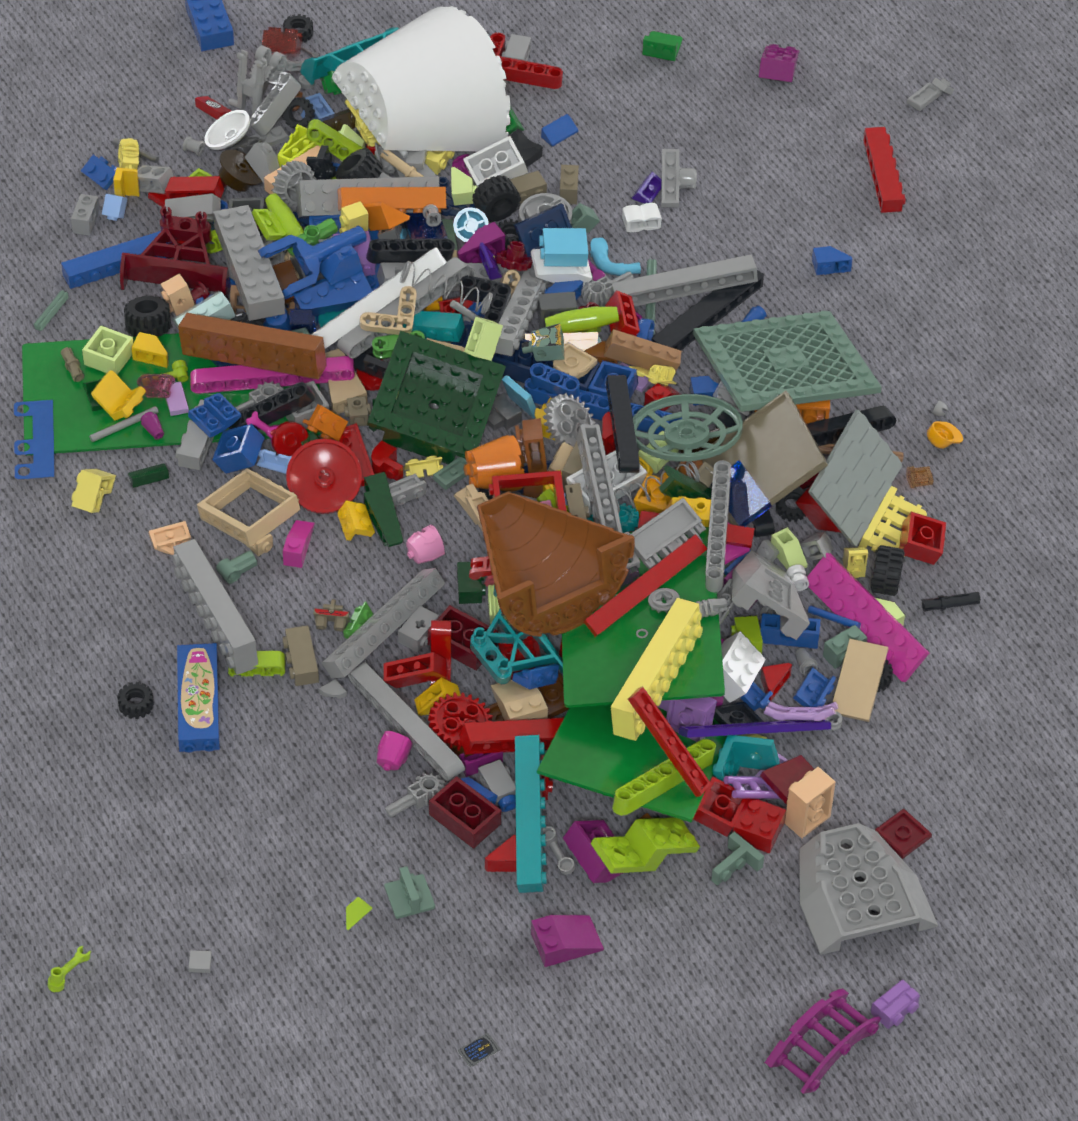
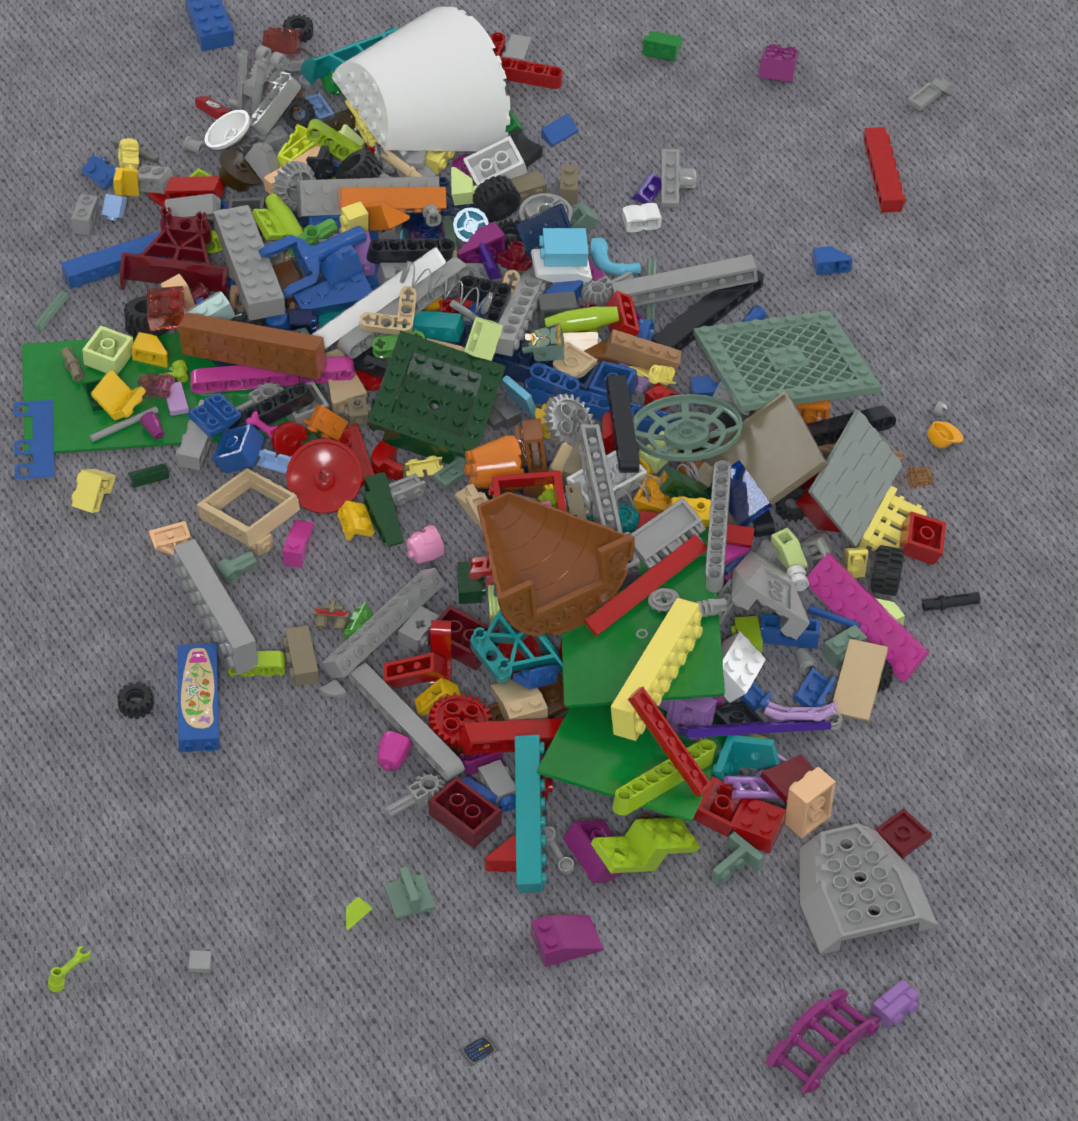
red slope [760,663,792,702] -> none
none -> clear red brick [147,286,186,331]

